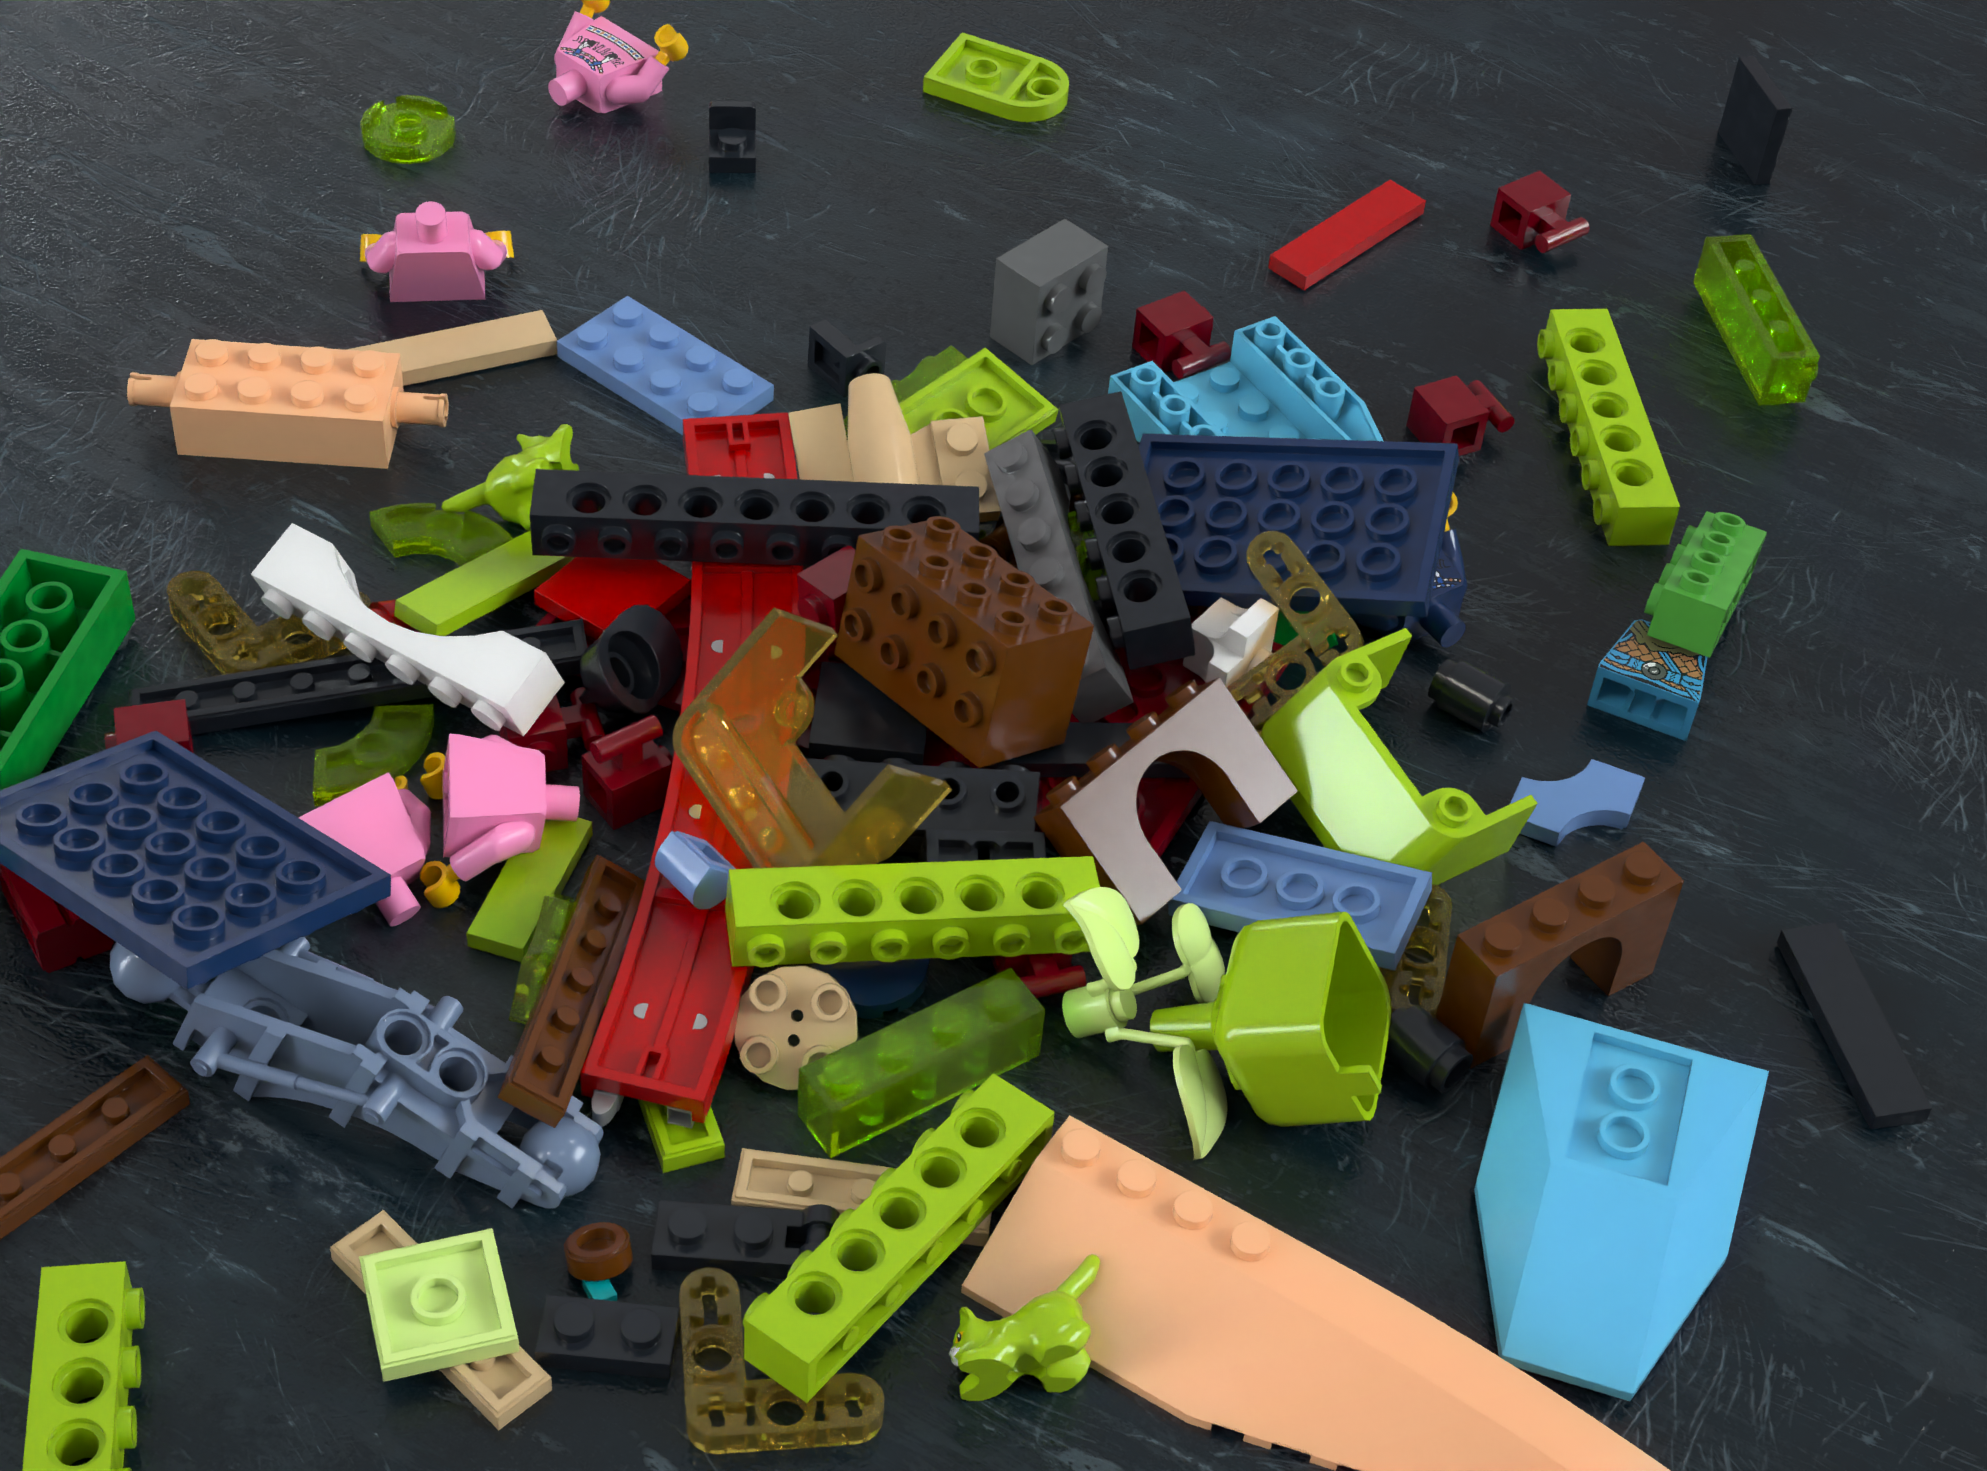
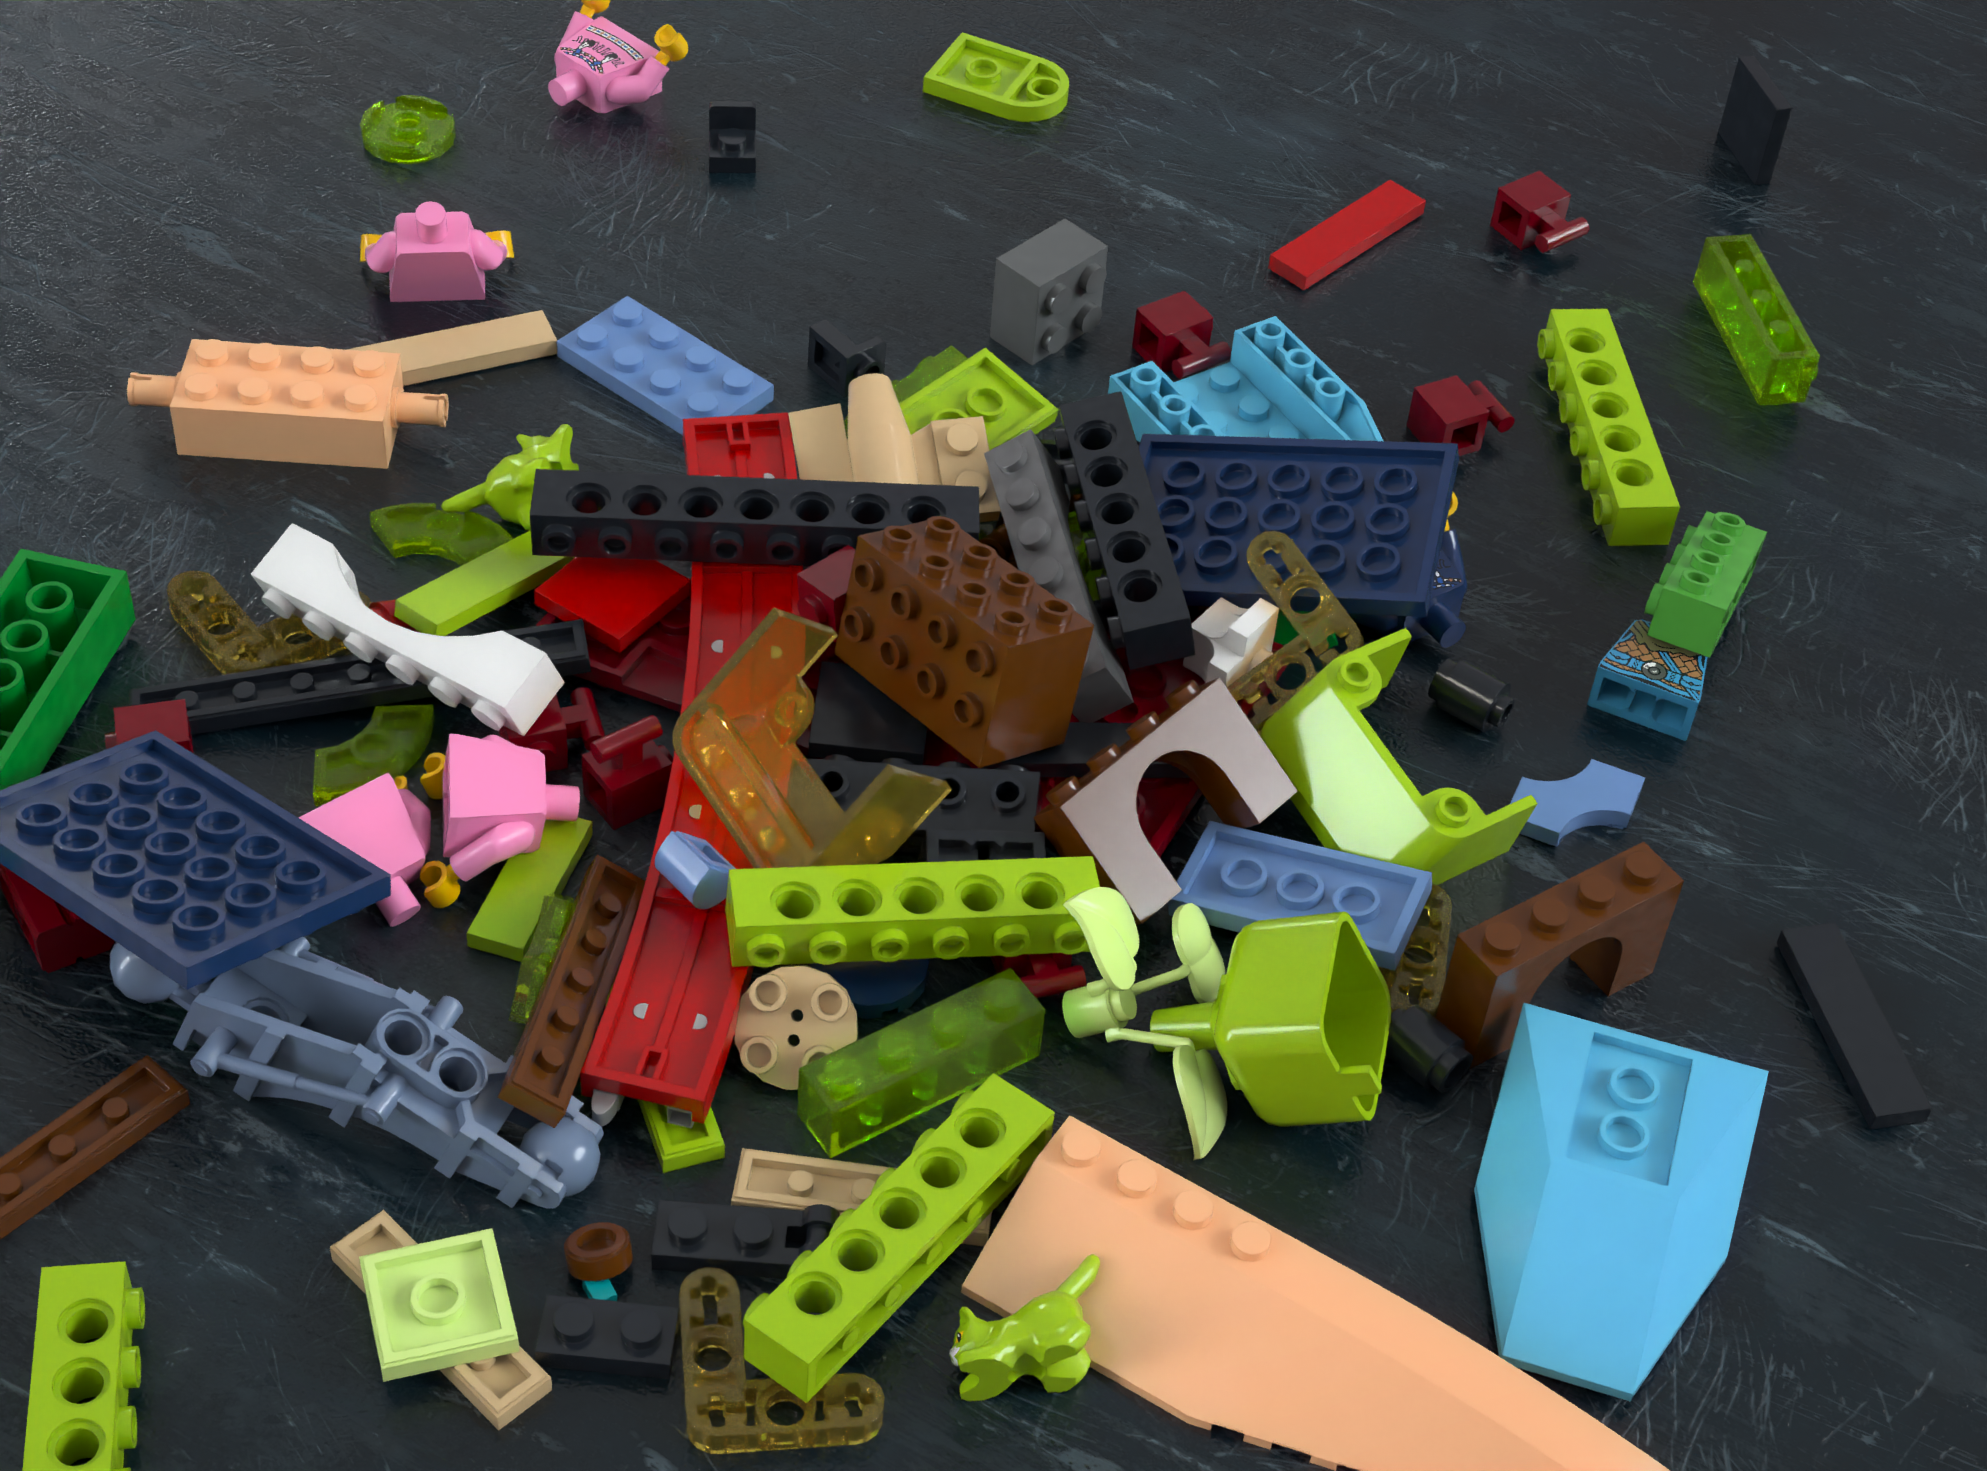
black piece [579,605,683,714] -> none

